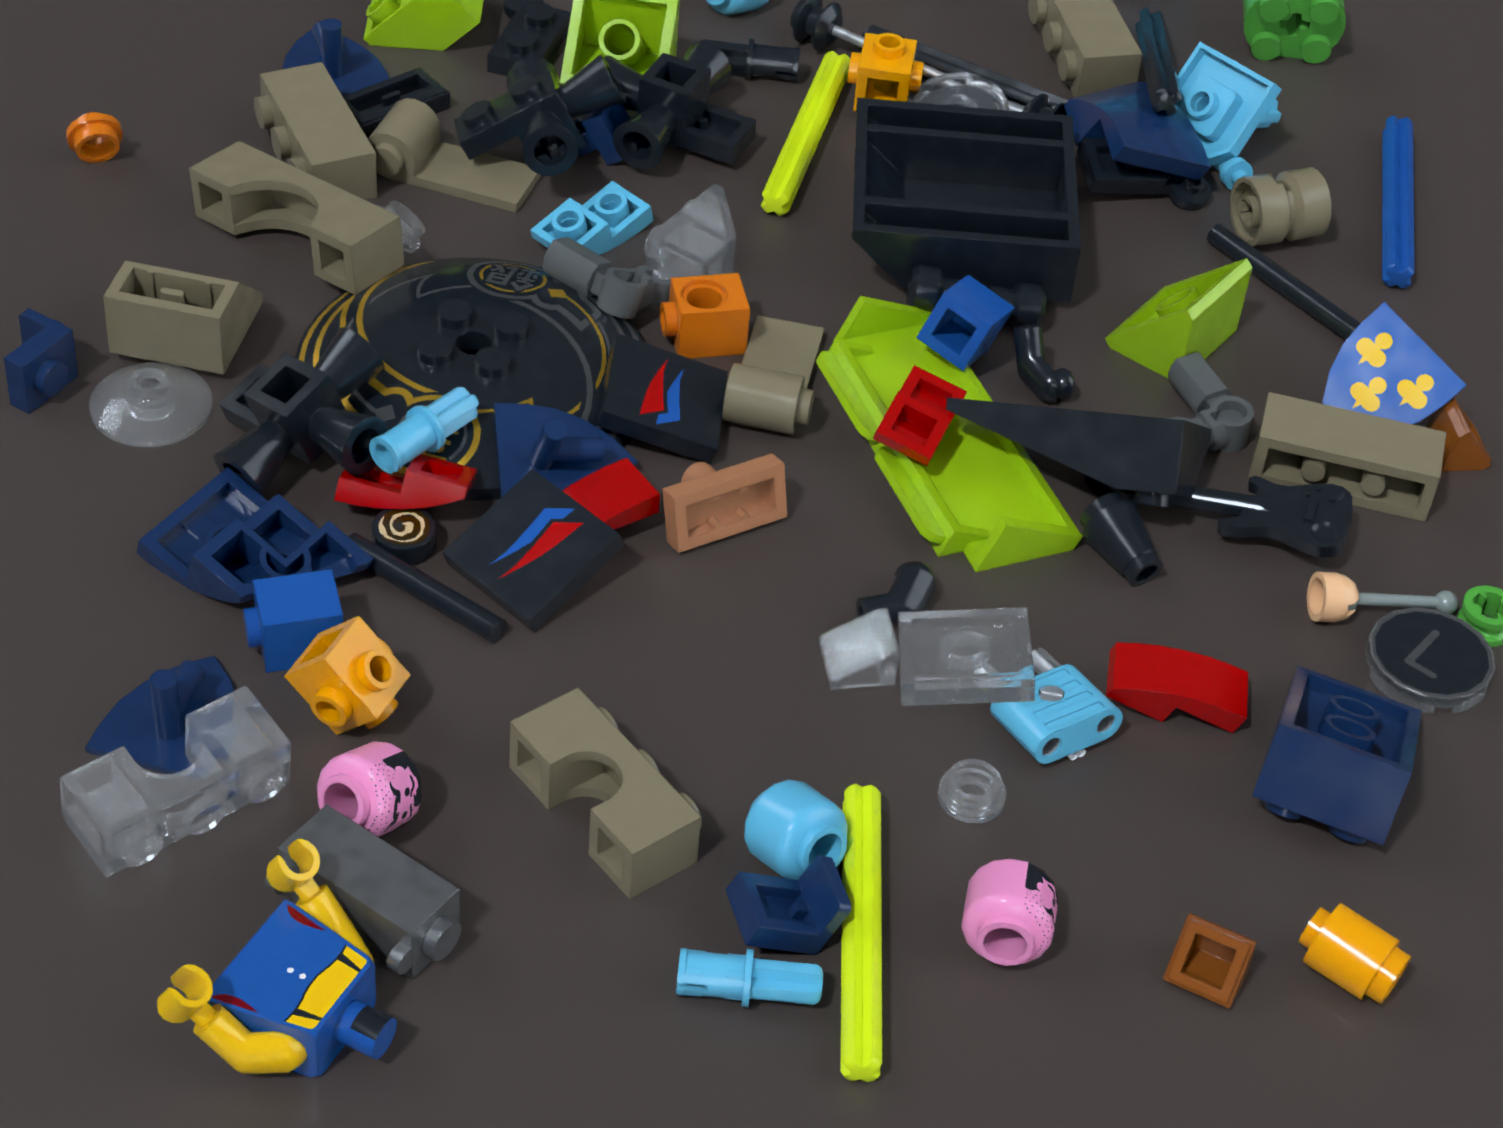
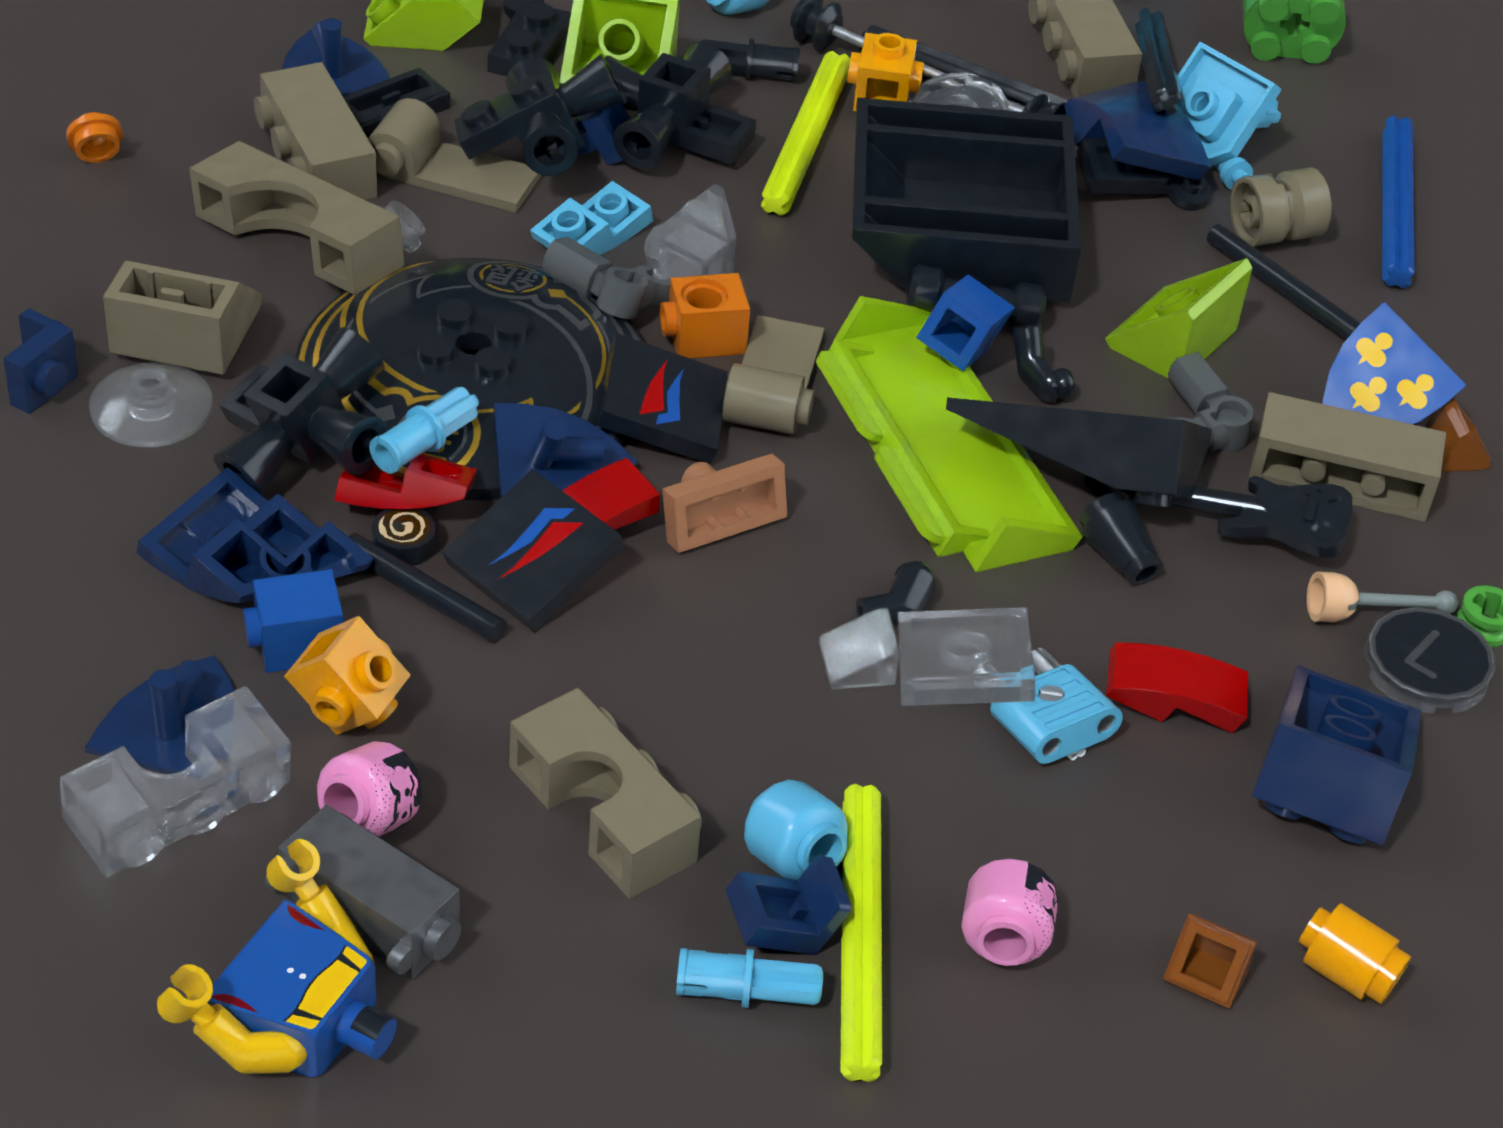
red slope [873,365,967,466] -> none
clear plate [937,759,1006,823] -> none

